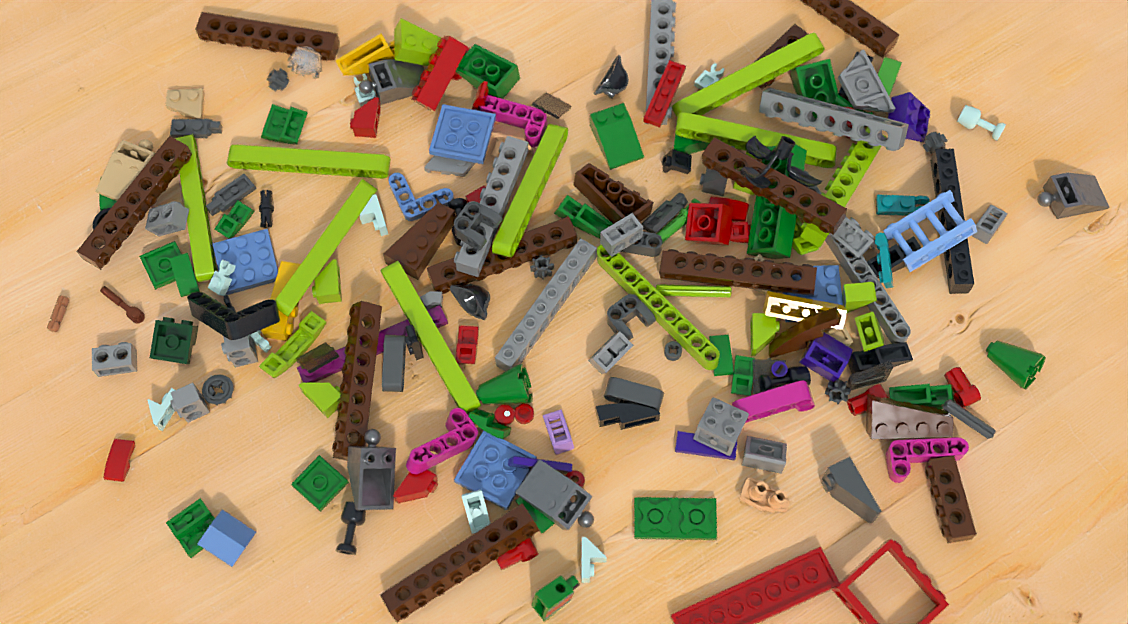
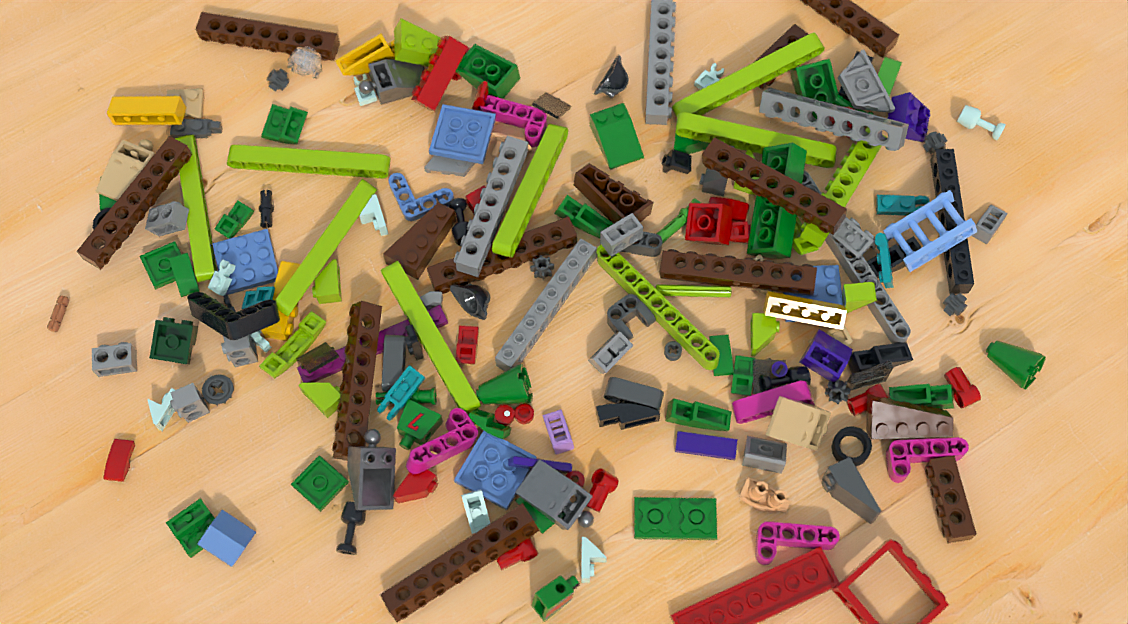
copper piece [100,286,145,324] -> none
dark grey hinge [206,174,256,216] -> none
red slope [350,97,381,138] -> none
dark grey piece [454,201,502,250] -> none
dark grey hinge [641,193,688,234] -> none
red plate [643,60,686,128] -> none
light grey bracket [693,397,749,456] -> none
black plant [740,136,822,188] -> none
reddish brown slope [769,307,840,358] -> none
lime slope [855,311,884,351] -> none
dark grey axle [943,399,996,439] -> none
flat silver slope [1037,173,1109,219] -> none
none -> yellow brick [106,96,186,125]
none -> teal slope [241,286,275,309]
none -> green pin [376,387,437,405]
none -> teal hinge [377,365,425,421]
none -> green torso [397,399,443,451]
none -> red piece [586,468,618,513]
none -> green slope [665,398,732,431]
none -> dark pink beam [755,522,840,565]
none -> tan slope [765,396,831,450]
none -> black tyre [831,426,872,467]
none -> dark grey gear [943,293,968,316]

